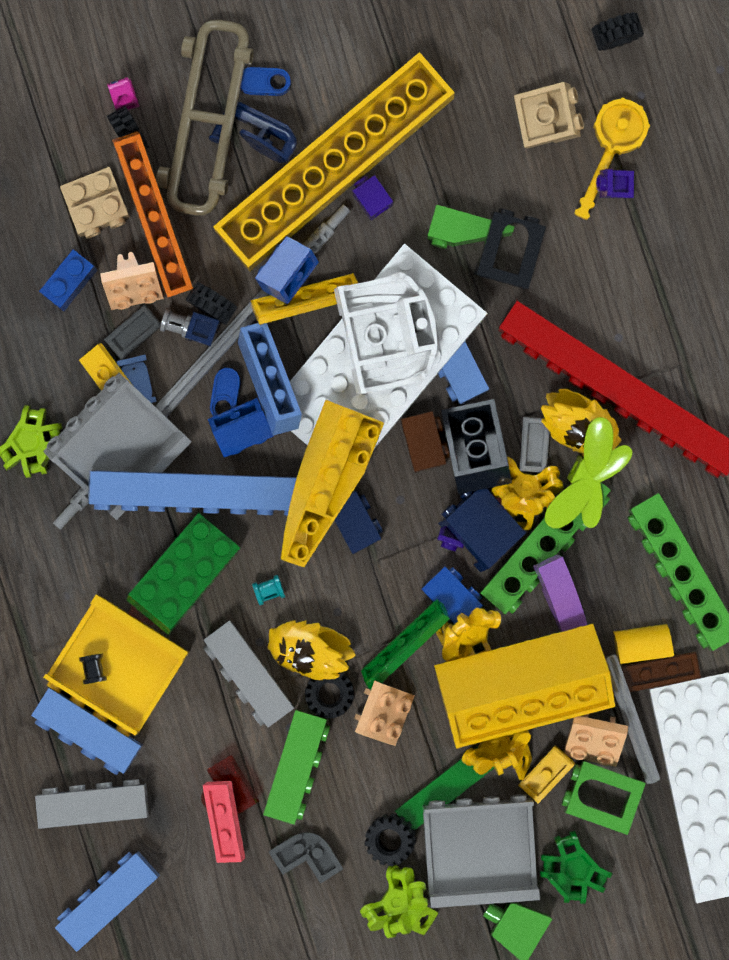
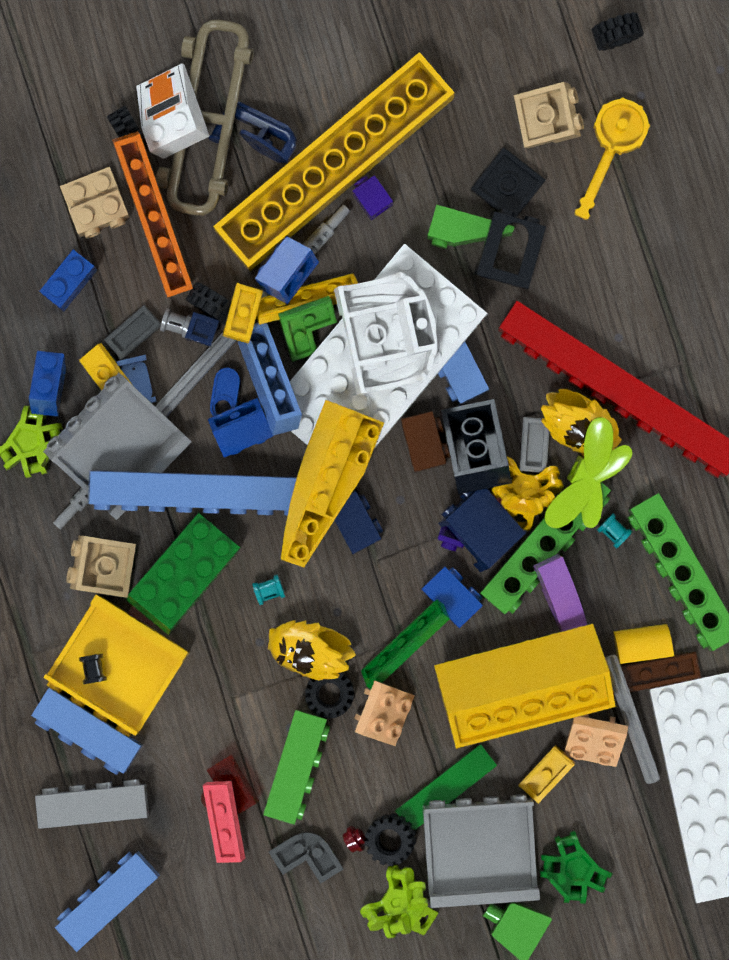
light nougat plate [100,252,164,310] -> none
dark pink leg [107,77,139,110] -> none
light grey brick [203,620,295,728] -> none
blue piece [240,67,291,96] -> none
yellow piece [436,608,501,661] -> none
yellow piece [462,730,532,780] -> none
bright green panel [561,760,646,835] -> none
dark purple bracket [596,169,634,199] -> none
none -> blue brick [29,351,66,416]
none -> tan plate [67,535,136,598]
none -> white slope [136,63,209,159]
none -> yellow plate [222,283,263,343]
none -> bright green tile [278,296,337,362]
none -> dark red plate [343,826,366,853]
none -> black tile [470,147,546,218]
none -> teal bush [597,513,632,548]

